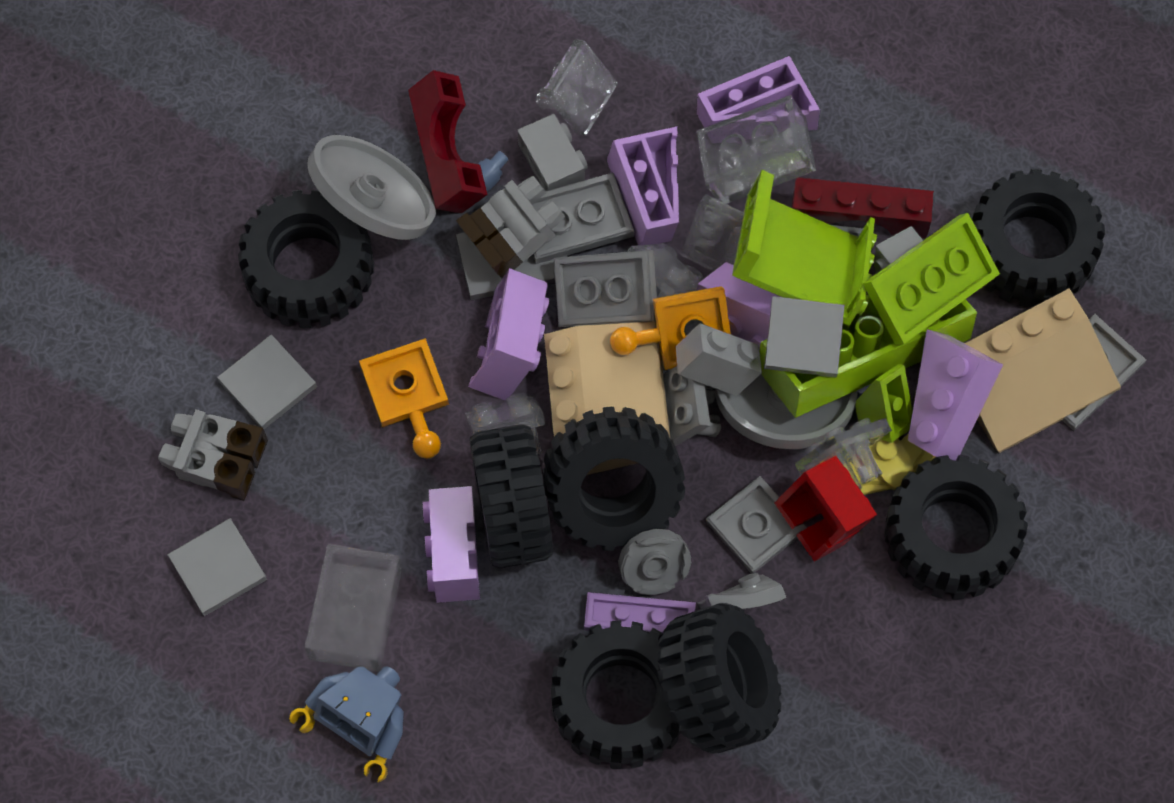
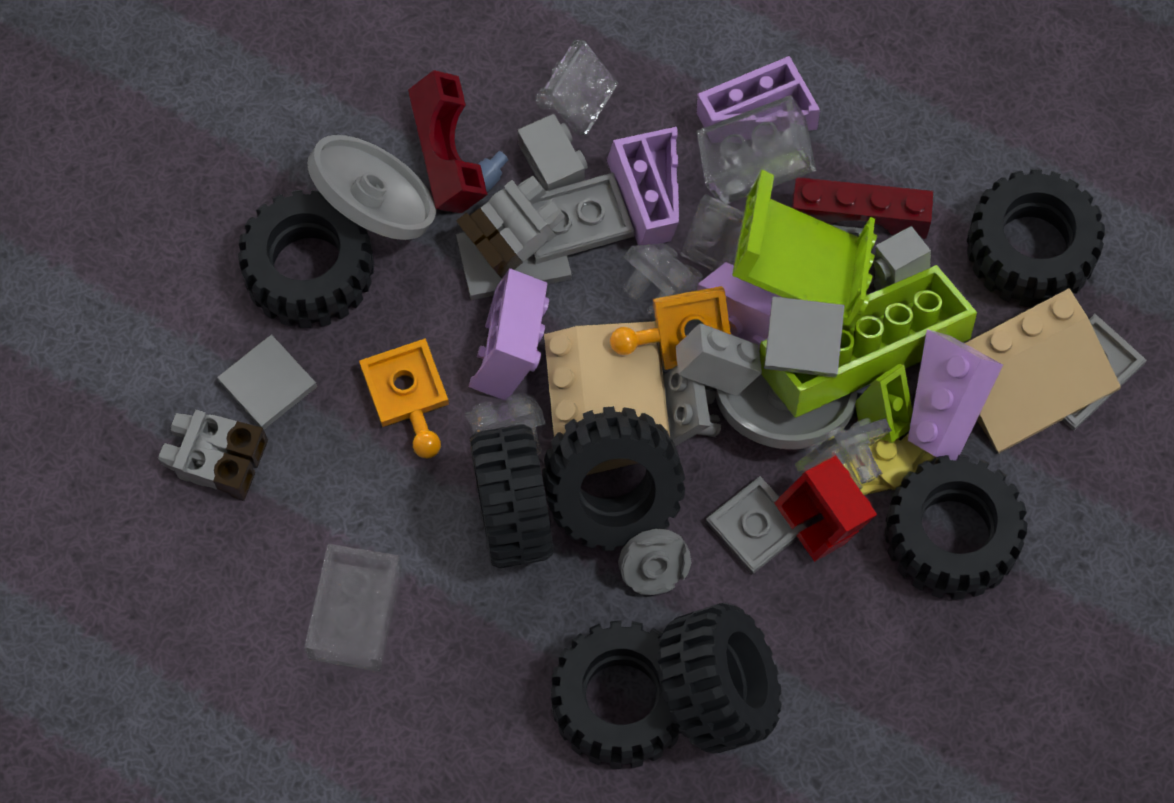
light grey tile [168,518,267,616] -> none
sand blue torso [289,666,404,783] -> none
lavender wedge [423,486,480,603] -> none
light grey tile [554,250,657,327] -> none
lavender tile [584,592,696,633] -> none
light grey plate [698,573,786,609] -> none
lime plate [863,213,1000,345] -> none

